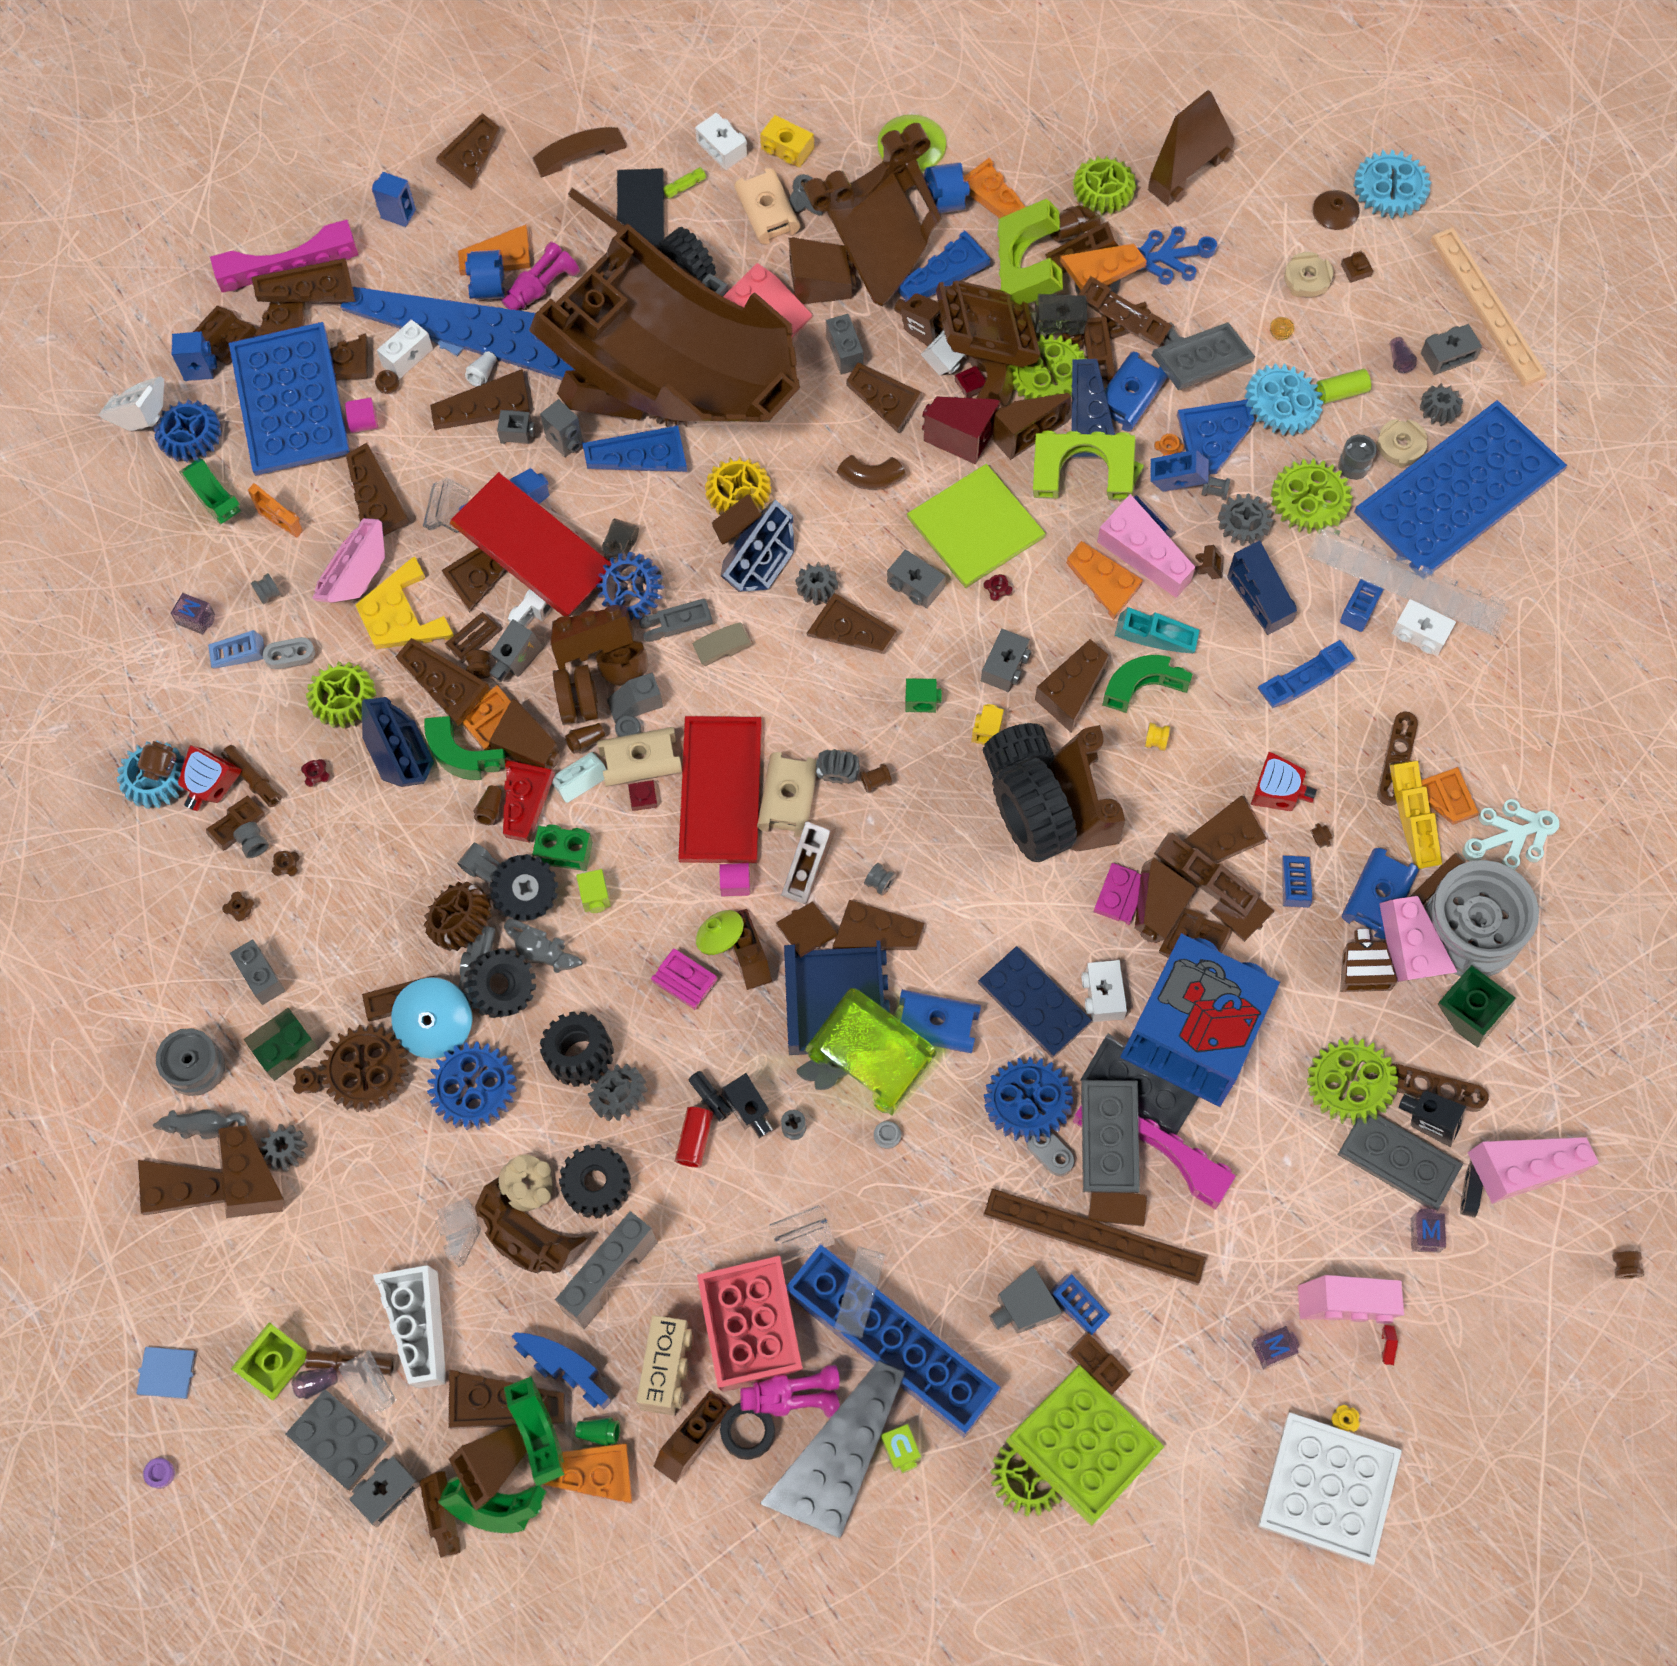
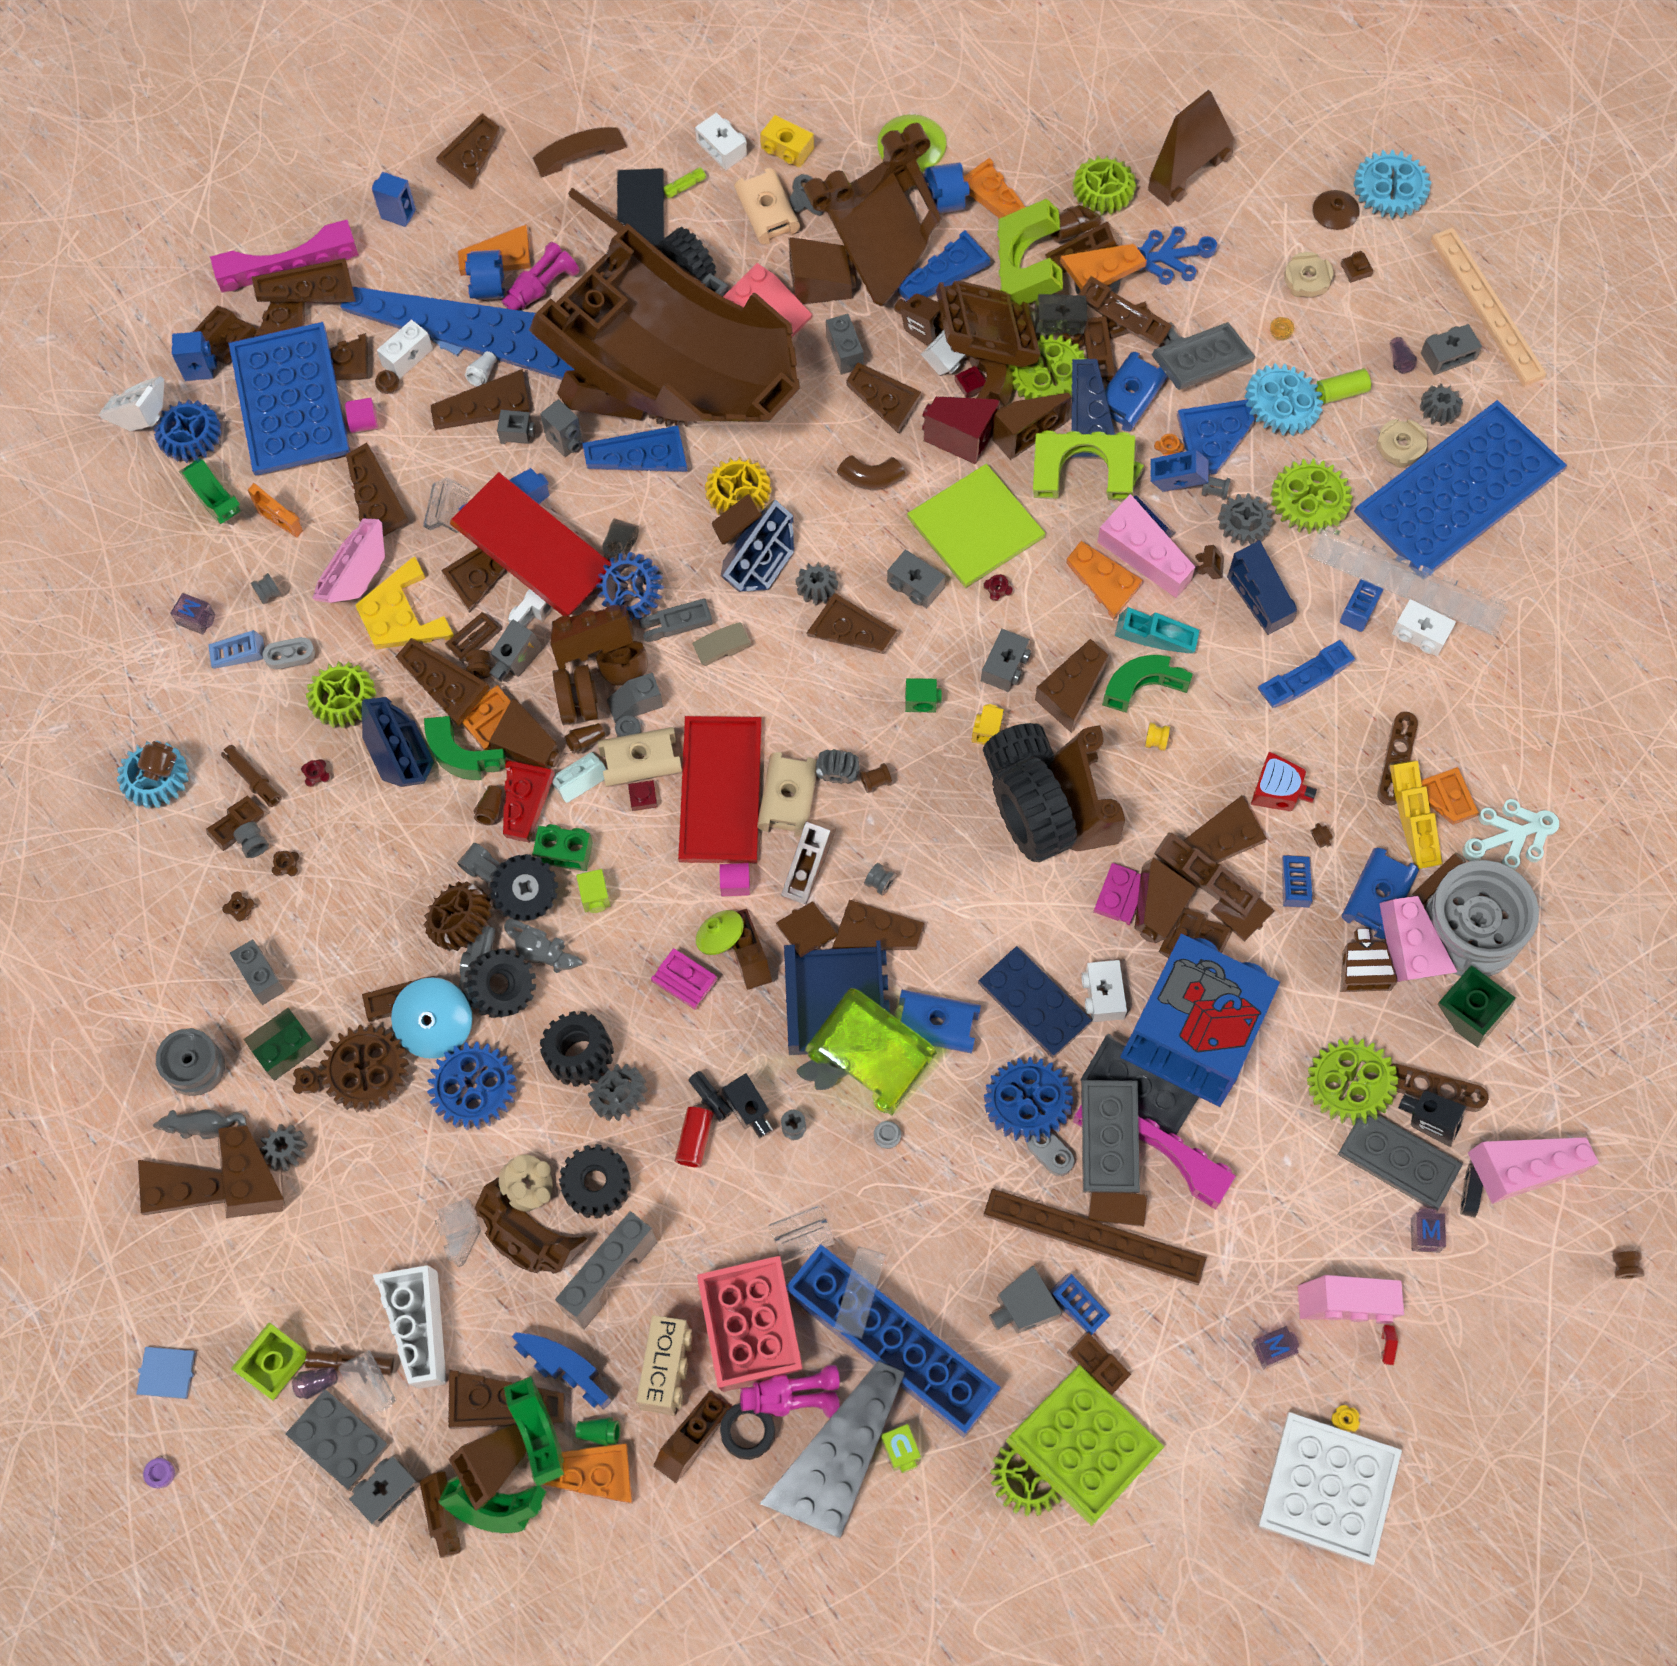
torso [178,745,242,812] -> none
dark grey wheel [1338,434,1376,480] -> none

